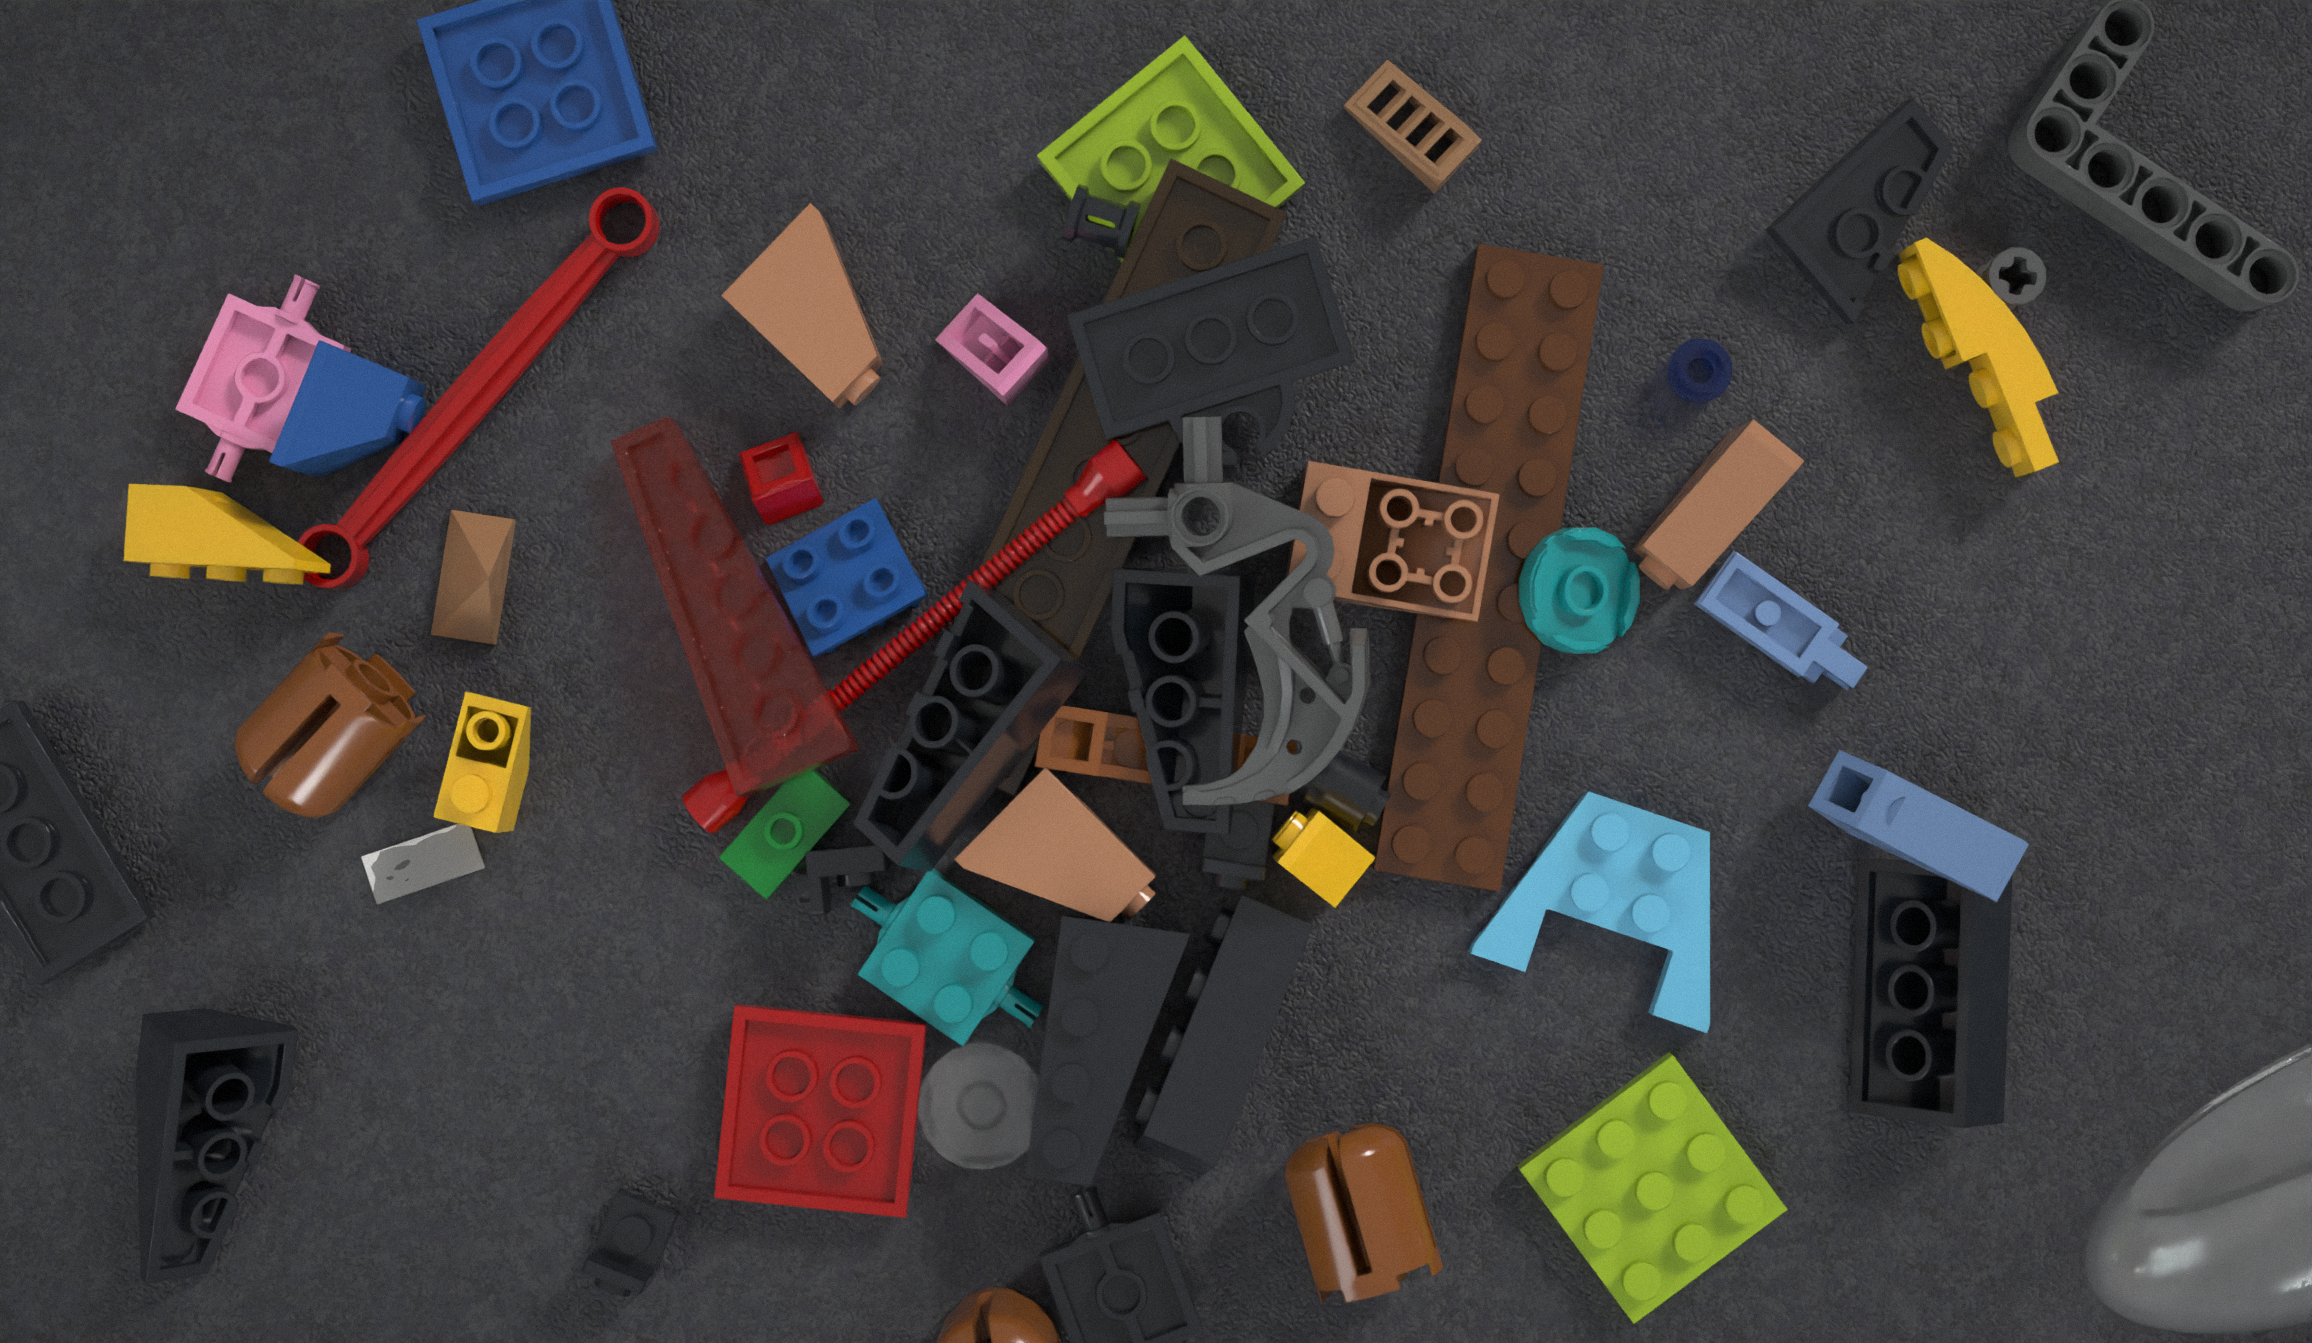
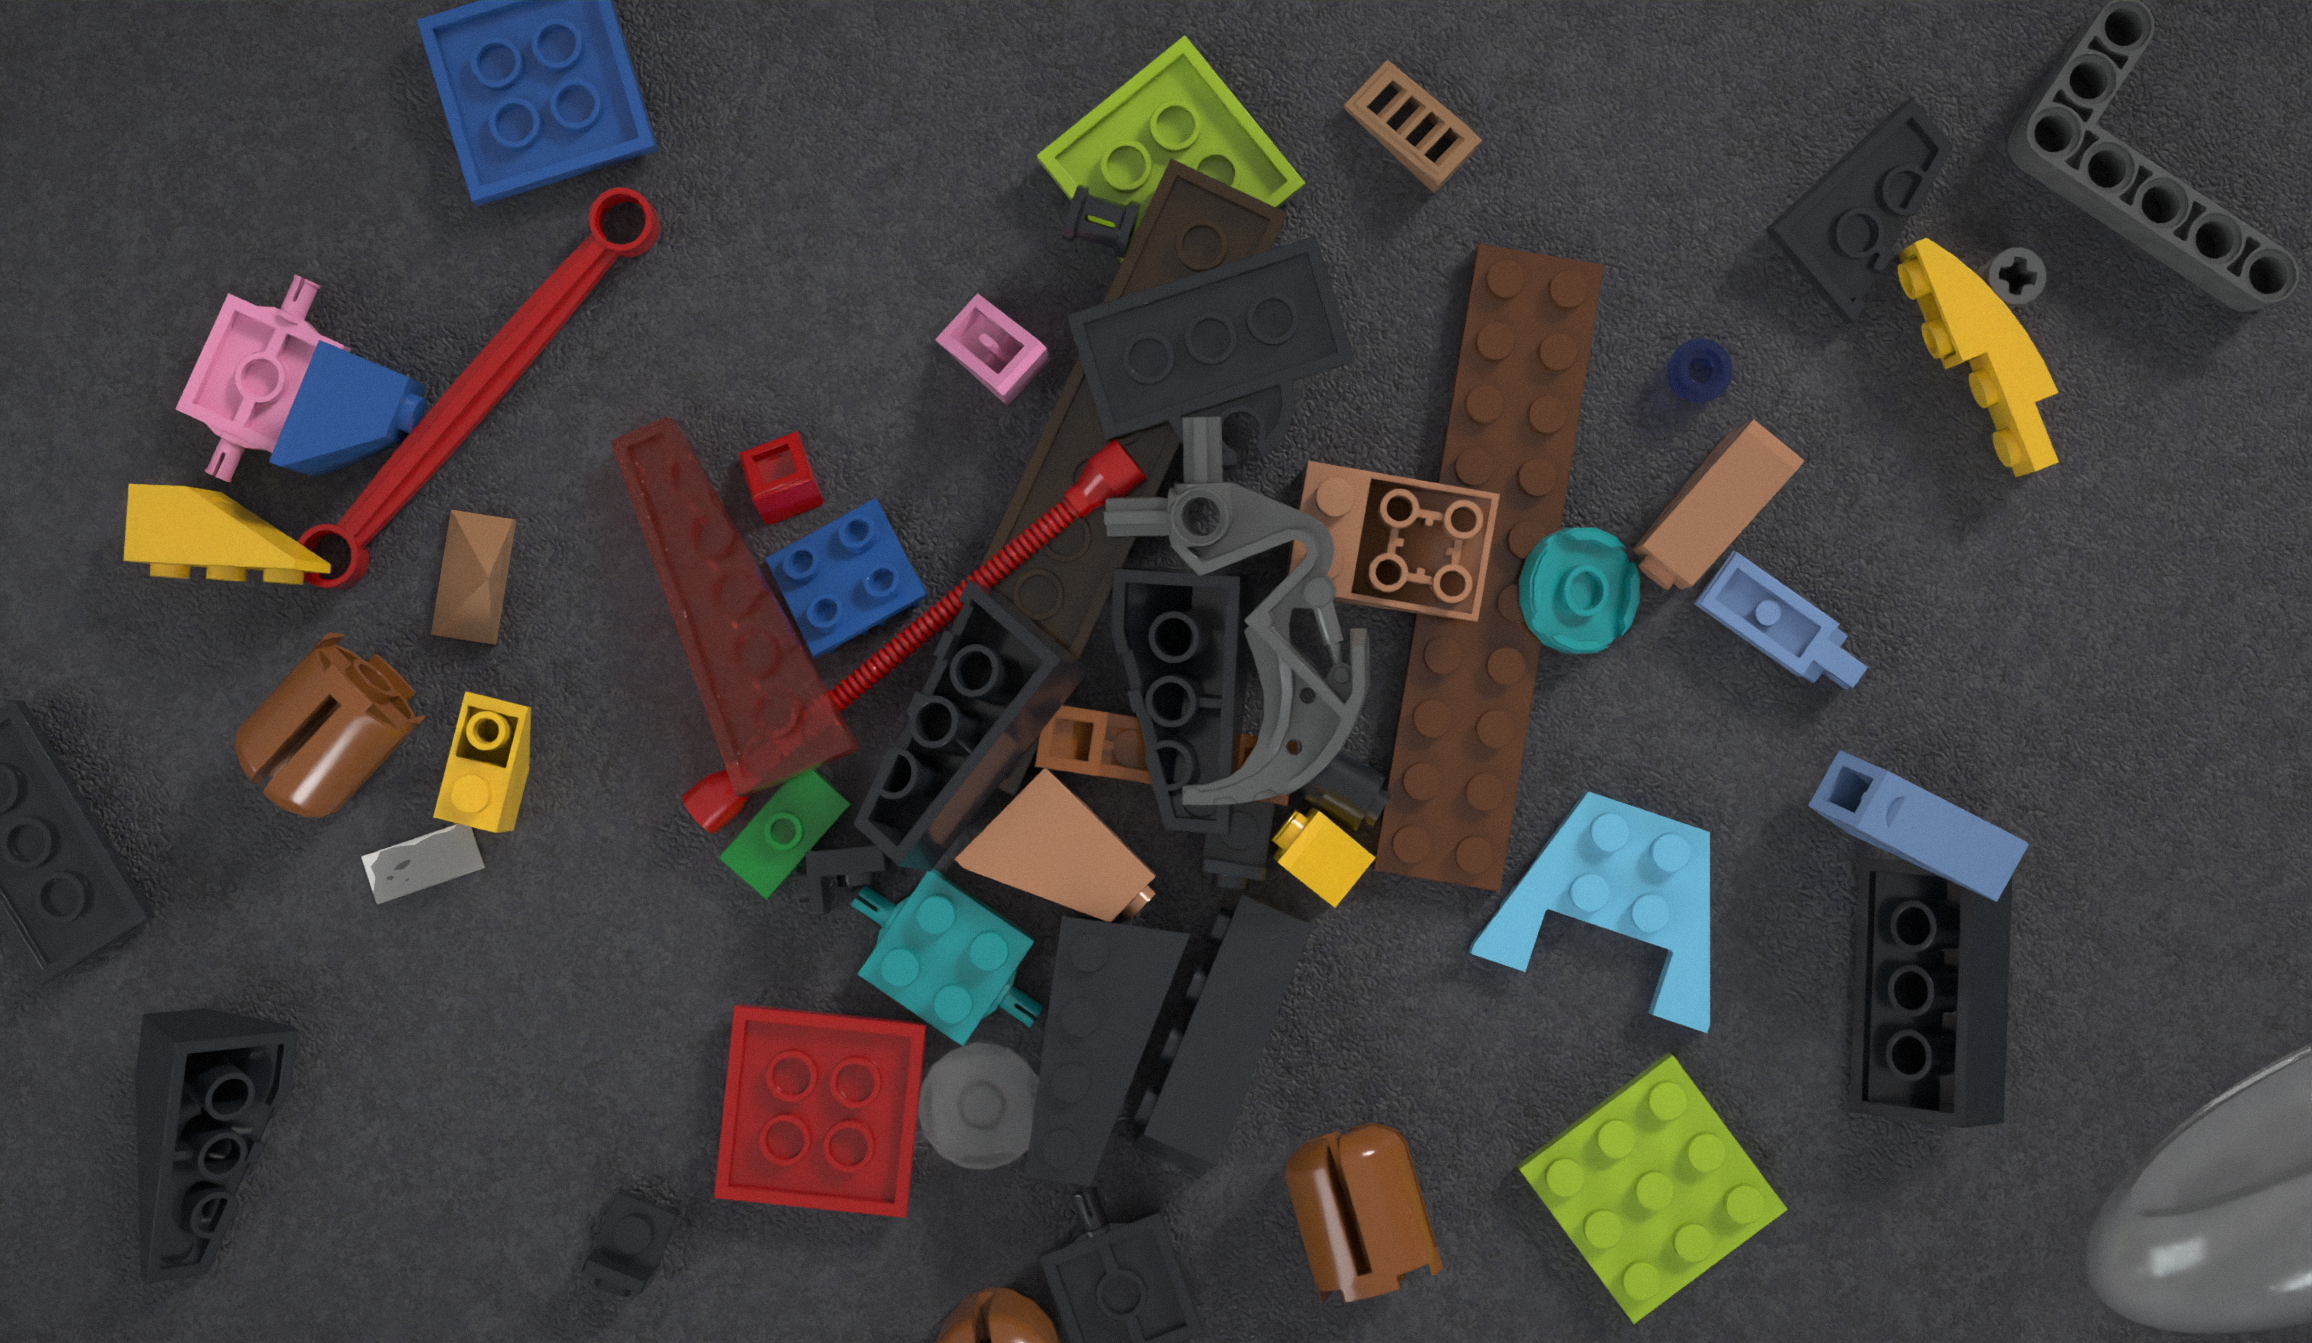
nougat slope [721,203,883,409] -> none

